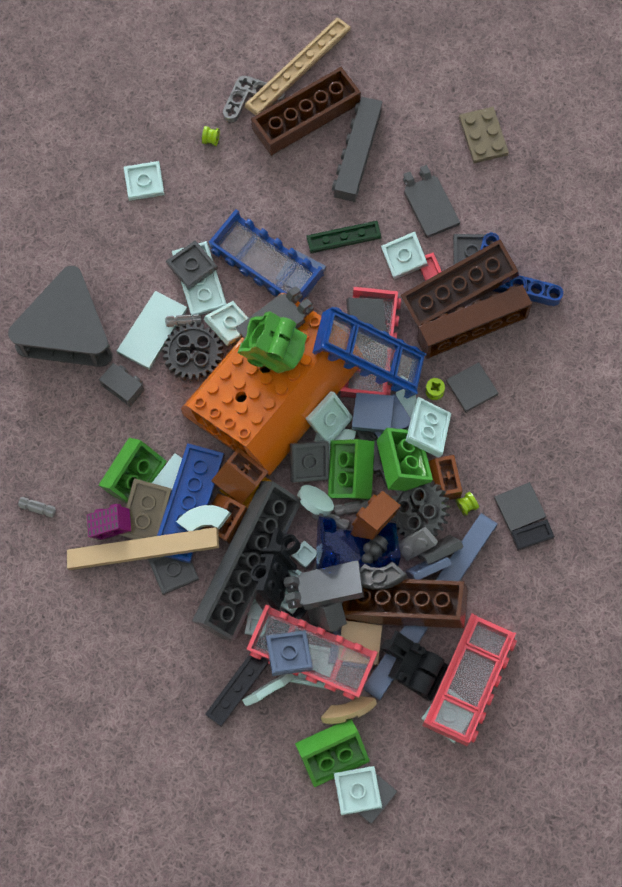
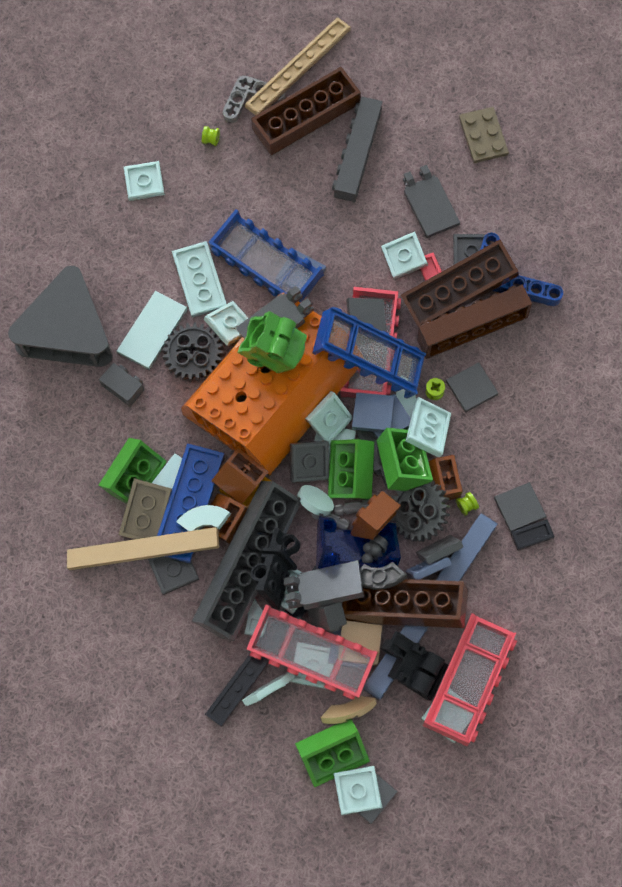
light grey axle [18,497,56,518] -> none
magenta brick [87,504,131,540] -> none
light grey axle [165,314,201,327] -> none
dark grey tile [166,240,218,290] -> none
sand blue tile [266,630,313,676] -> none
light aqua plate [291,541,319,569] -> none
dark green tile [306,220,382,254] -> none
light grey plate [395,526,438,561] -> none

